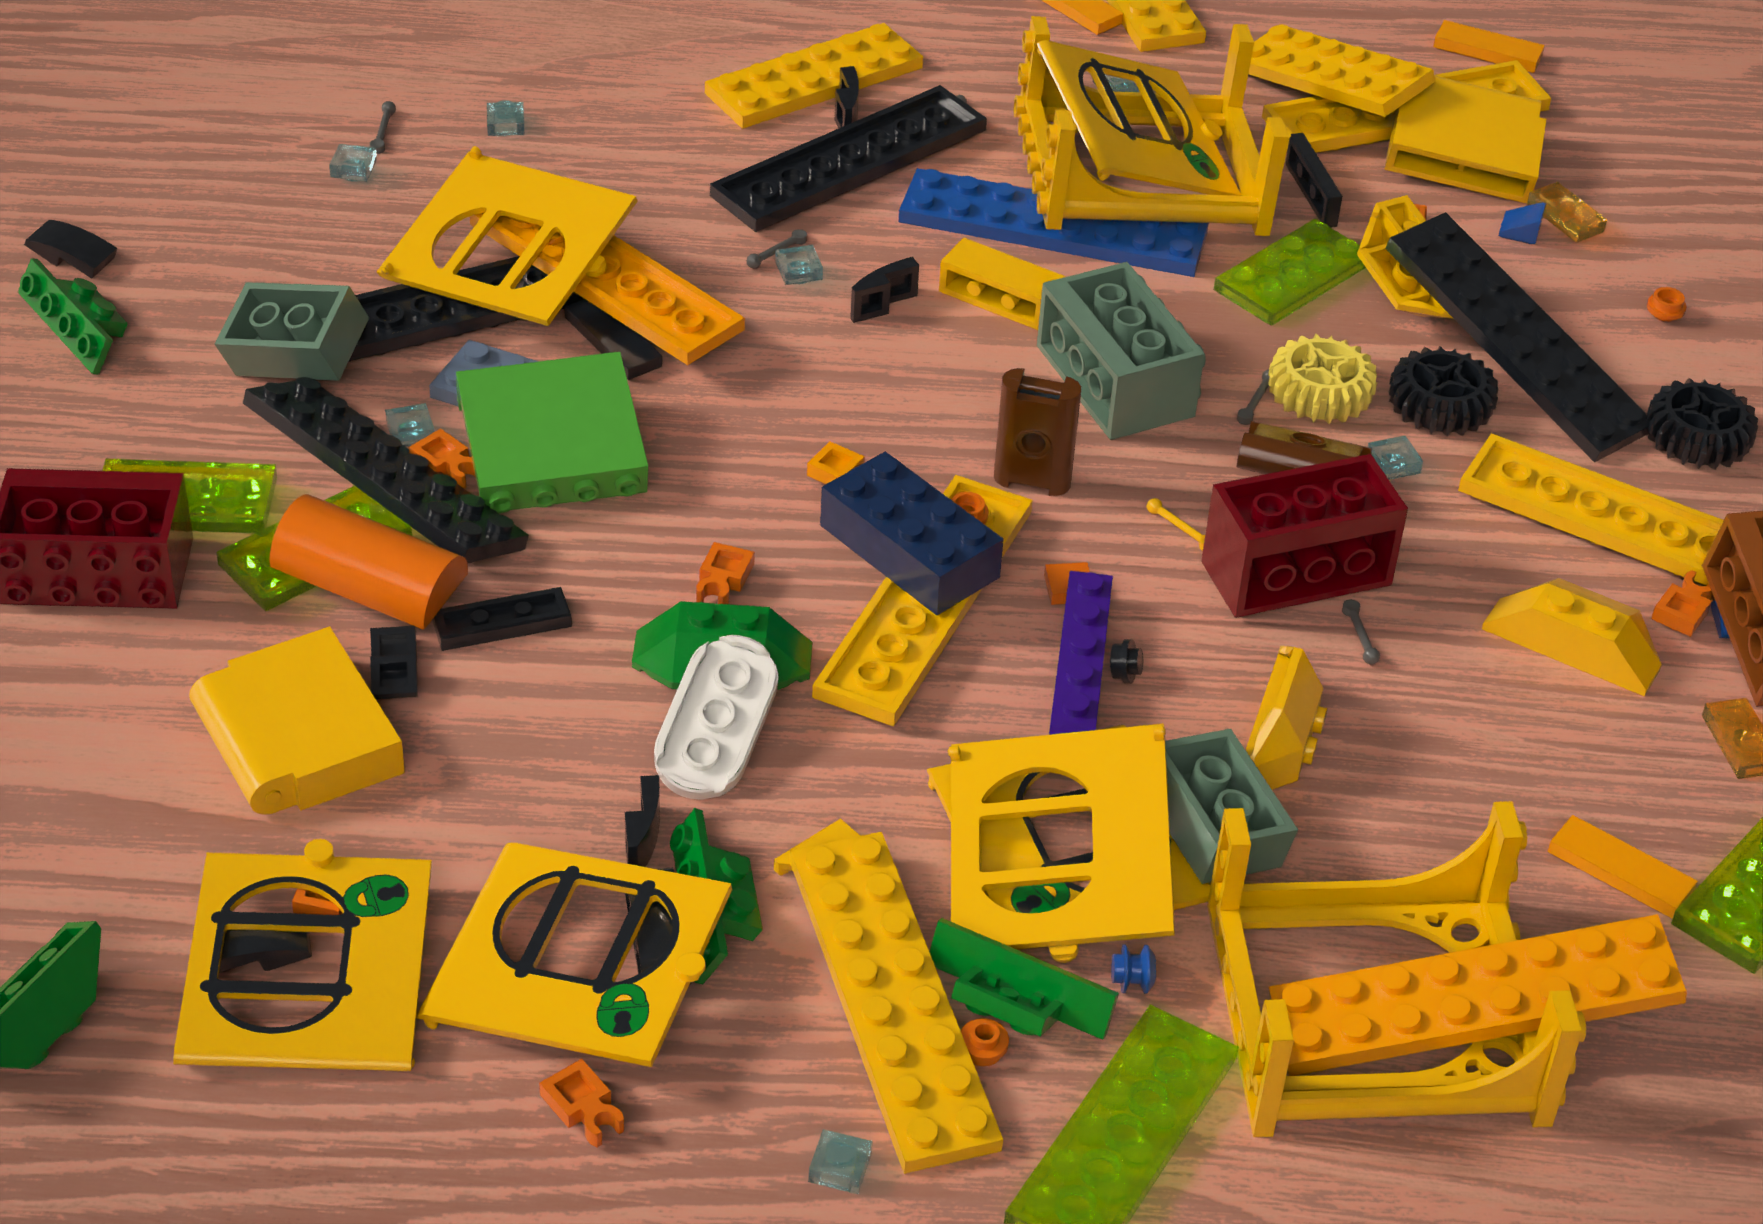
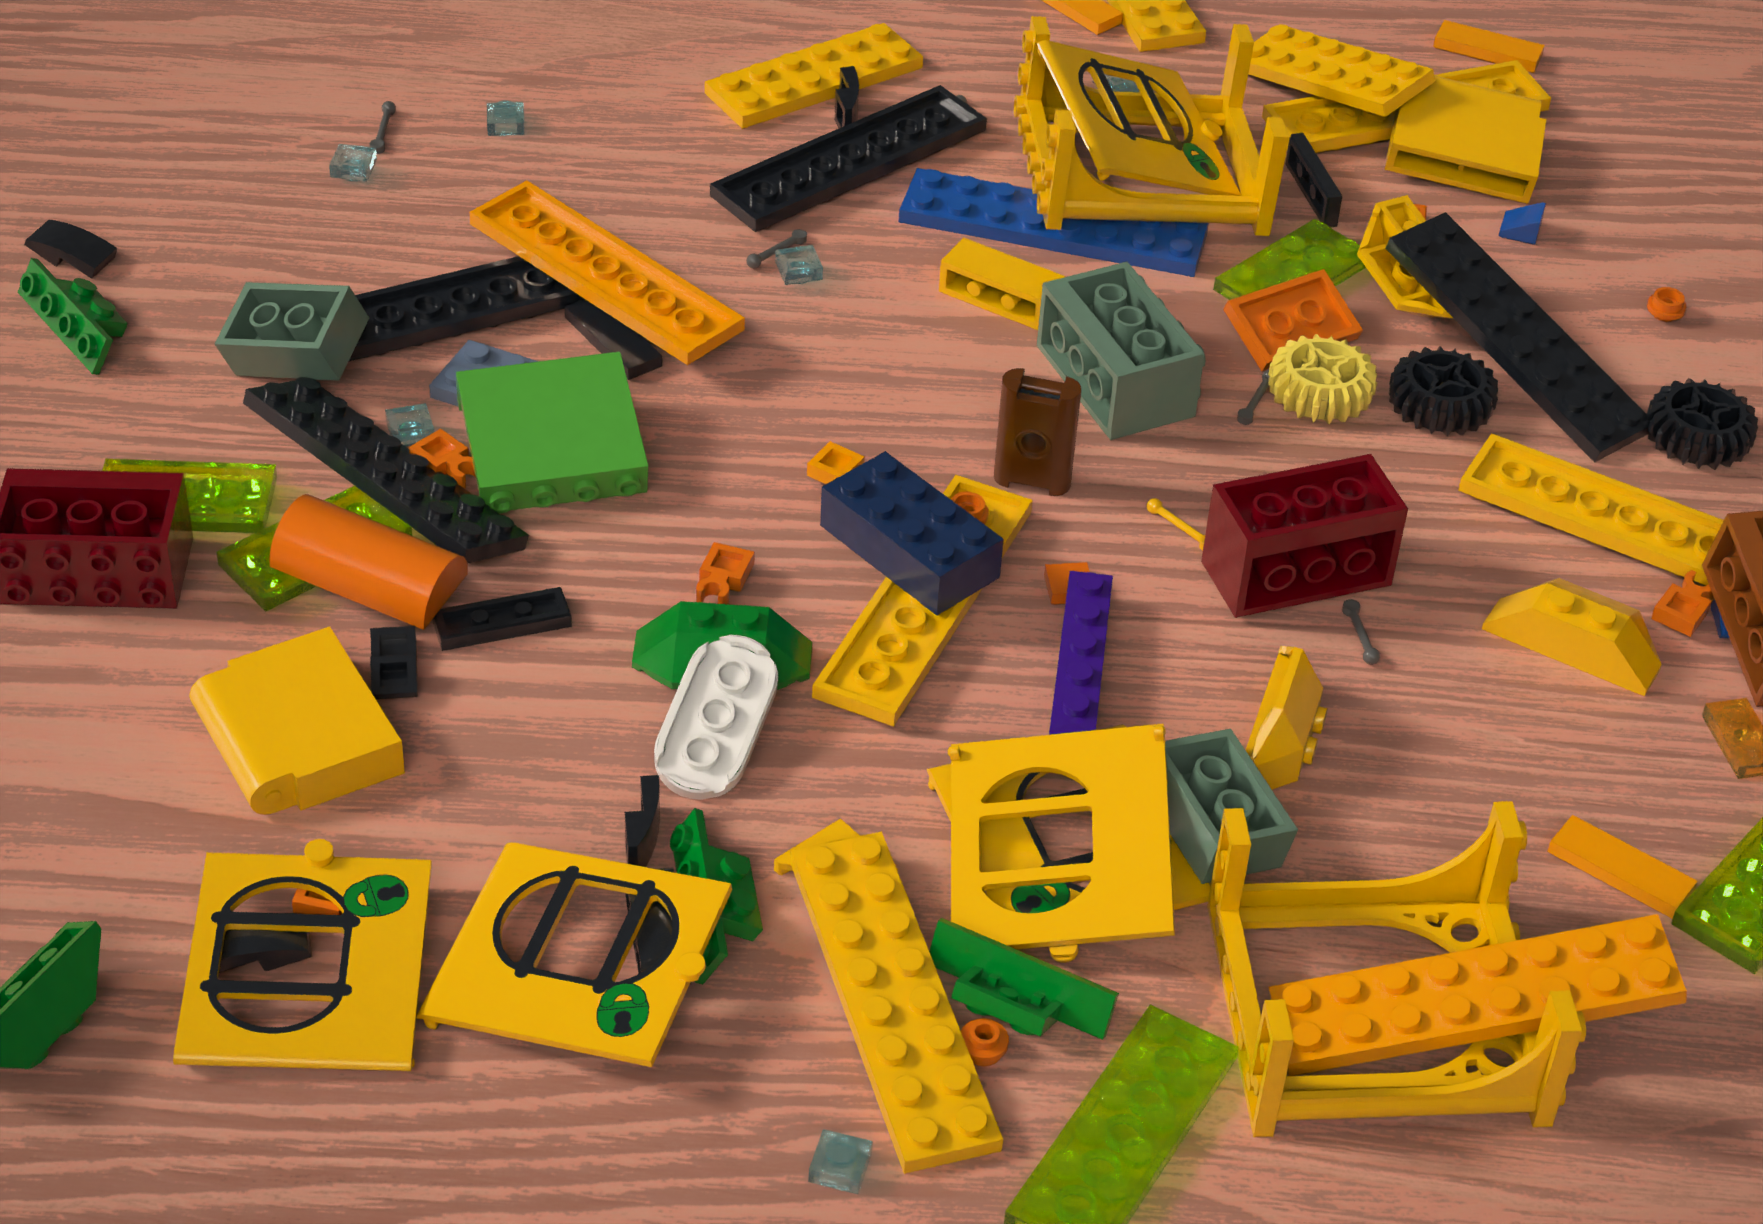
yellow door [376,146,638,326] -> none
orange plate [539,1058,624,1148] -> none
black slope [850,257,919,323] -> none
black plate [1110,639,1144,684] -> none
blue wheel [1111,944,1156,994] -> none
reddish brown piece [1237,421,1372,474] -> none
clear light blue plate [1368,436,1423,480] -> none
clear yellow plate [1527,181,1607,243] -> none
none -> orange plate [1223,269,1363,372]

